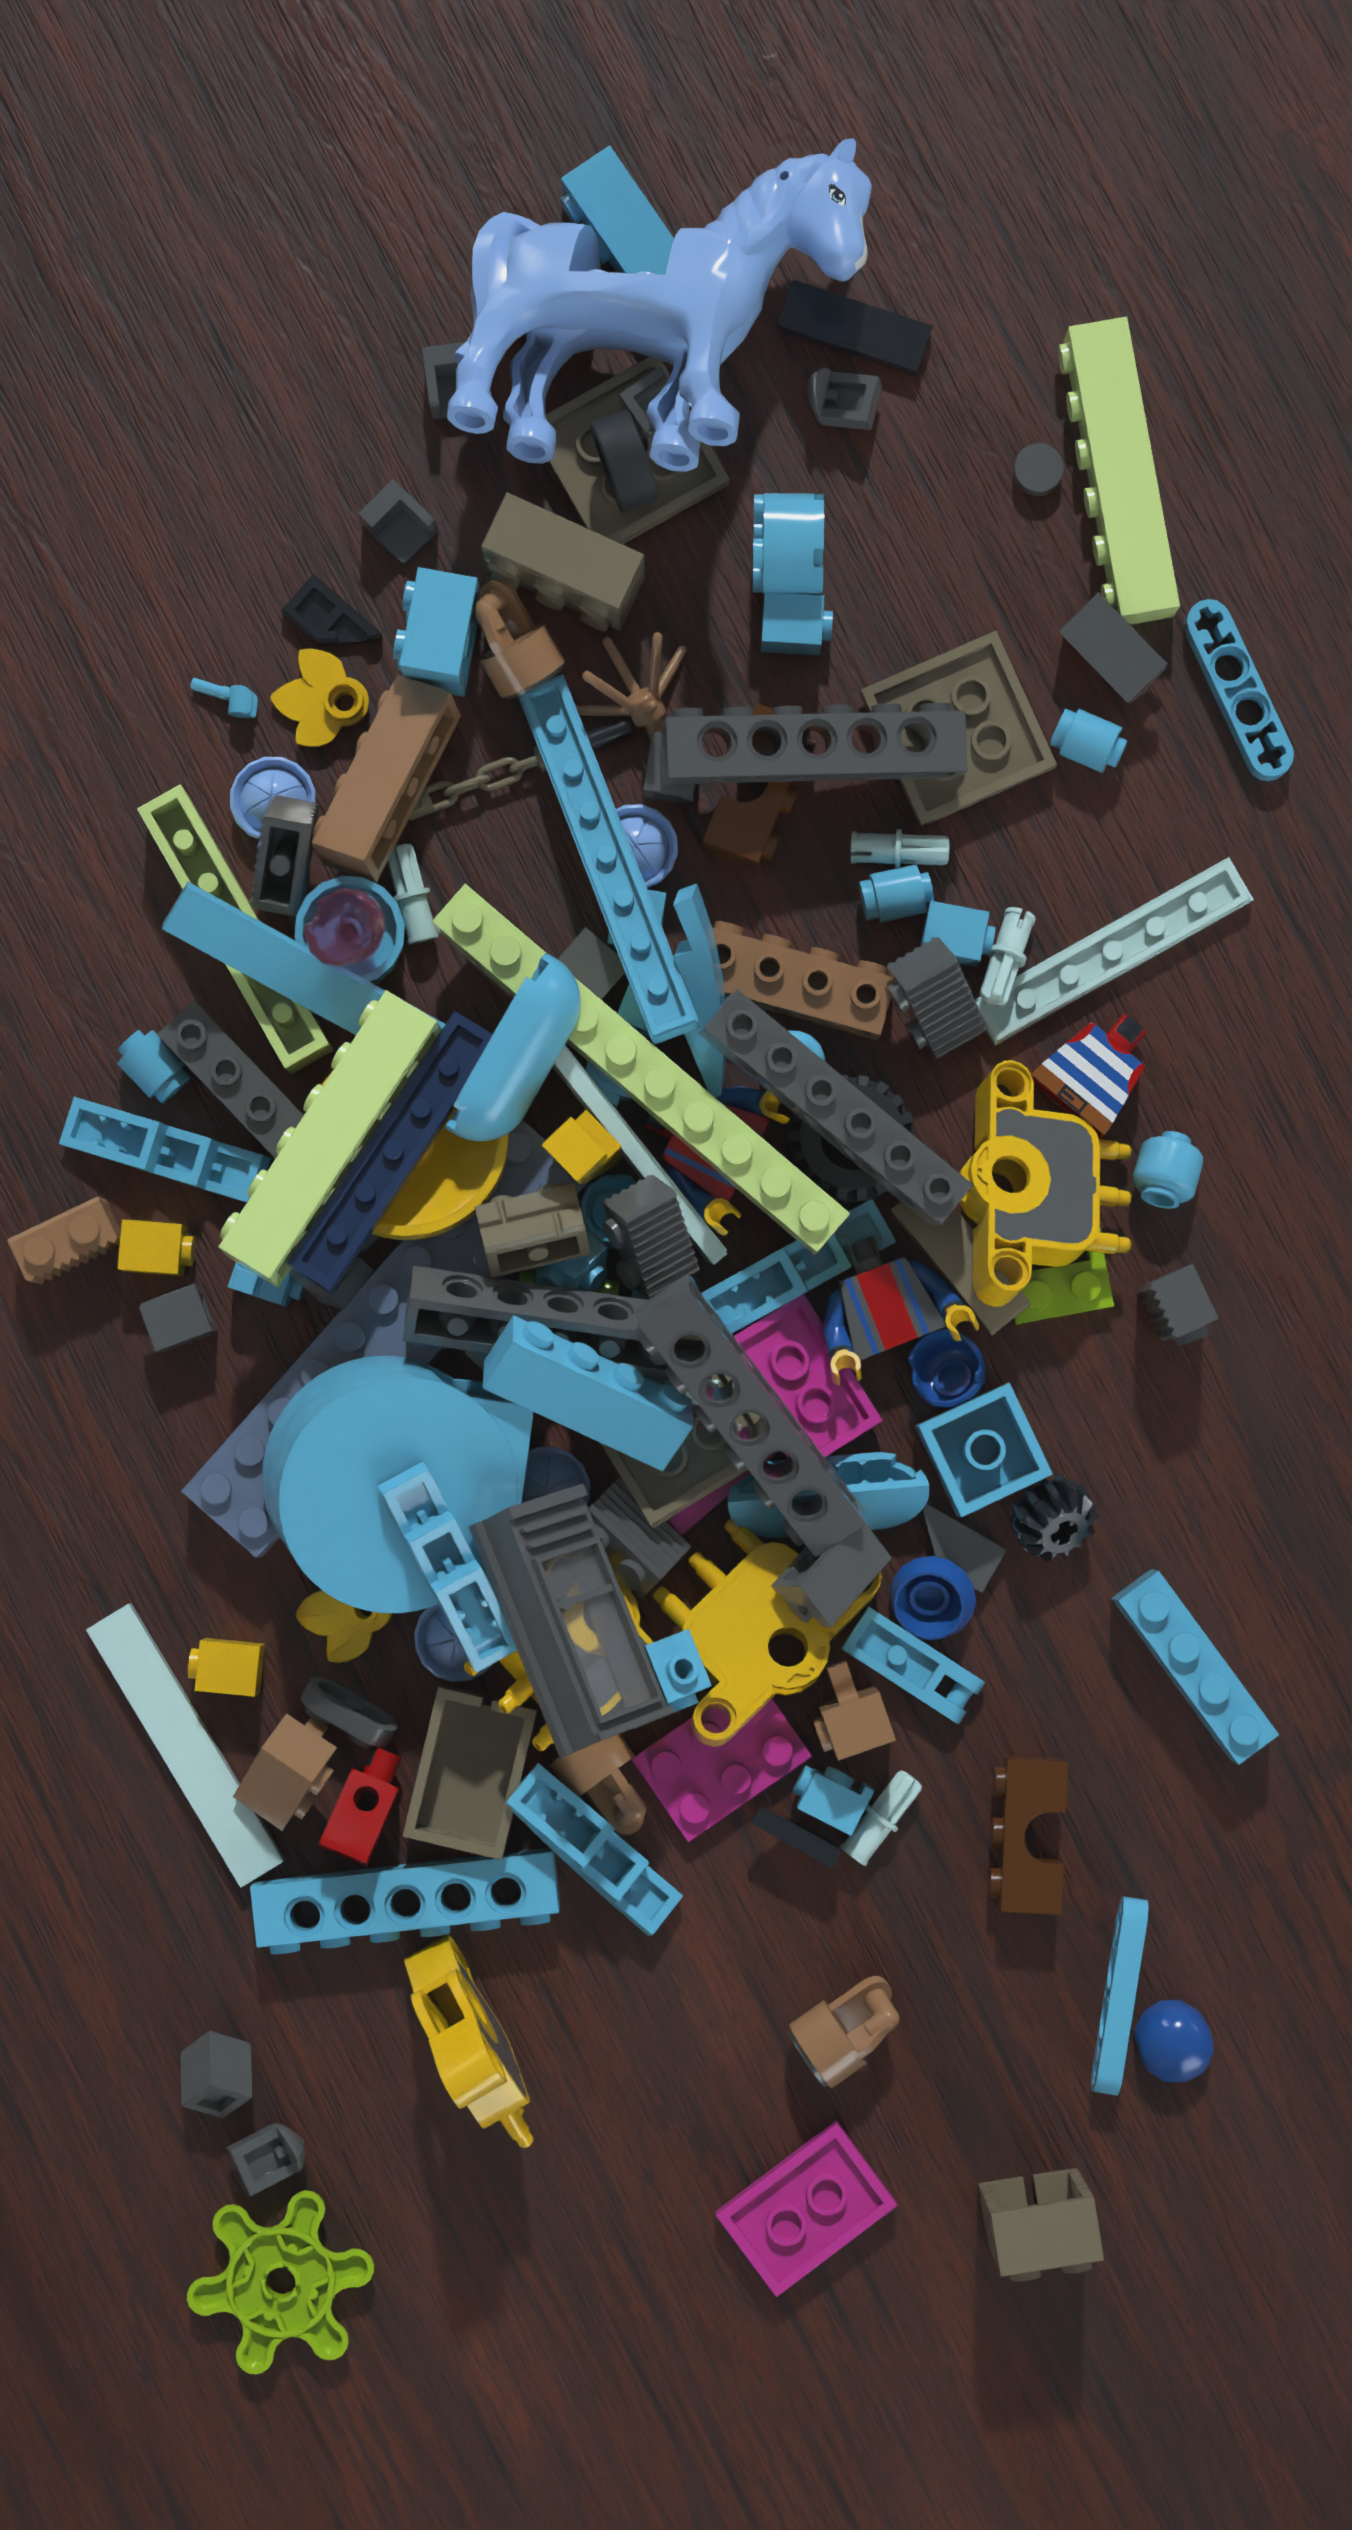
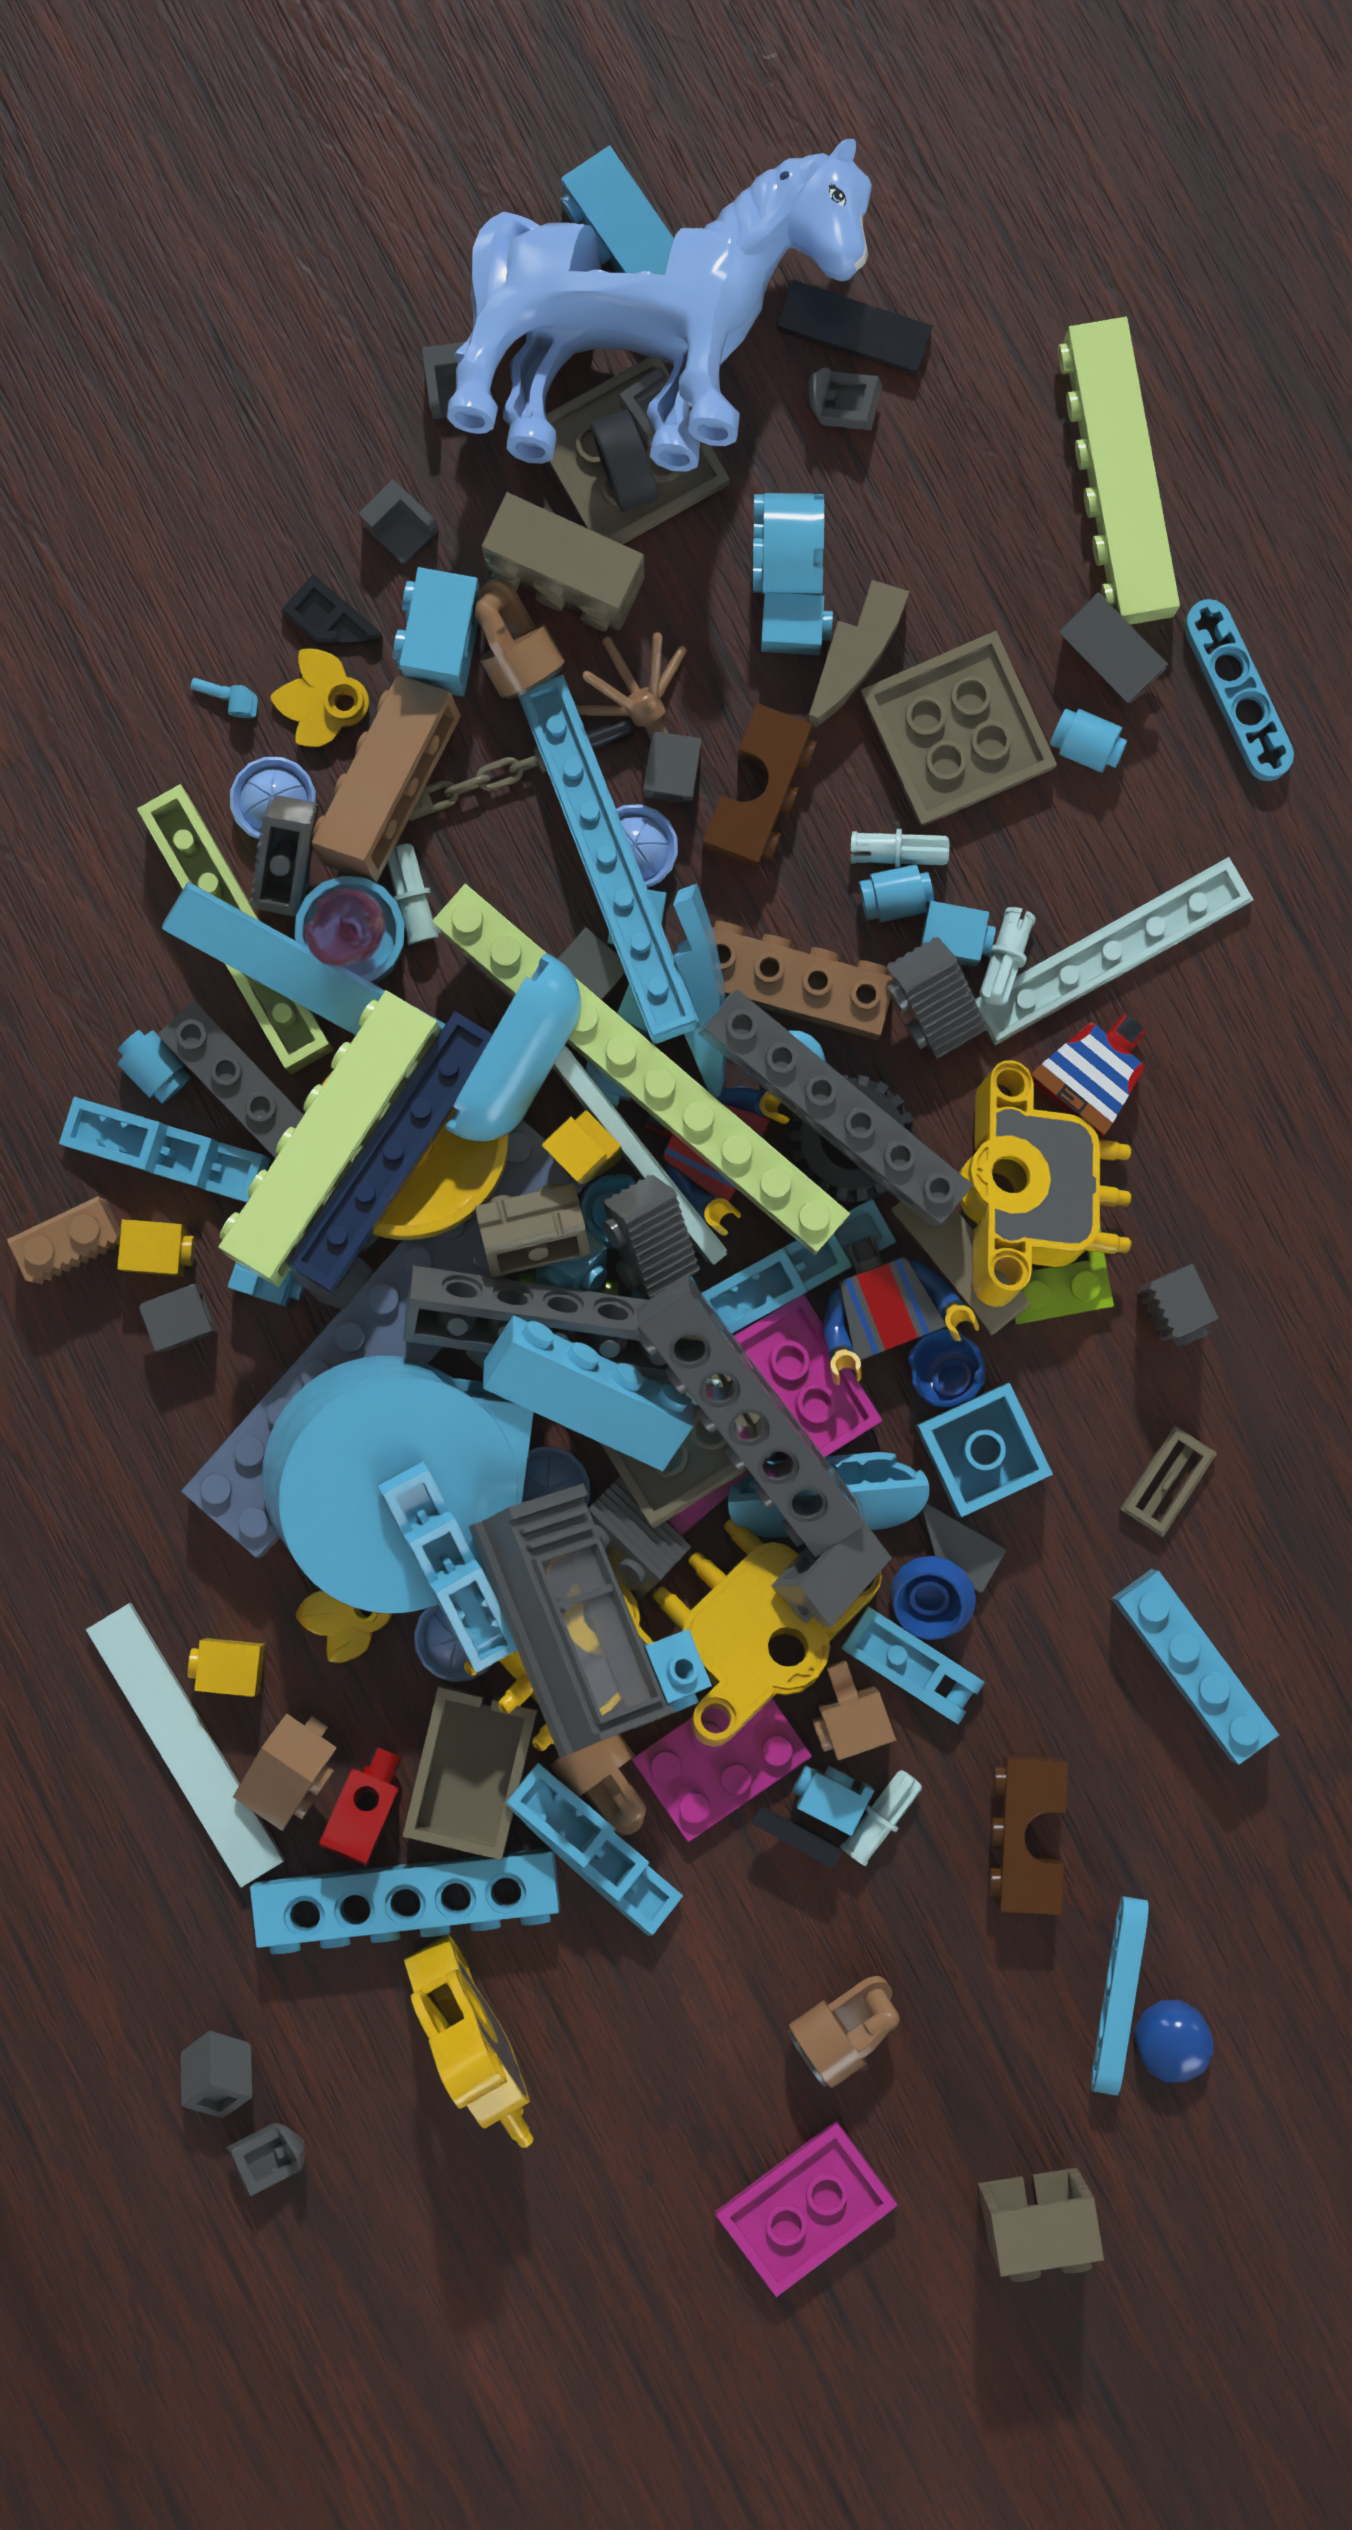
lime plate [187,2190,374,2375] -> none
dark grey plate [300,1676,398,1750] -> none
dark grey brick [660,703,968,785] -> none
black gear [1009,1474,1099,1562] -> none
dark grey tile [1013,443,1064,496] -> none
medium azure head [1133,1131,1203,1209] -> none
none -> dark tan slope [808,580,910,728]
none -> dark tan tile [1120,1426,1217,1537]

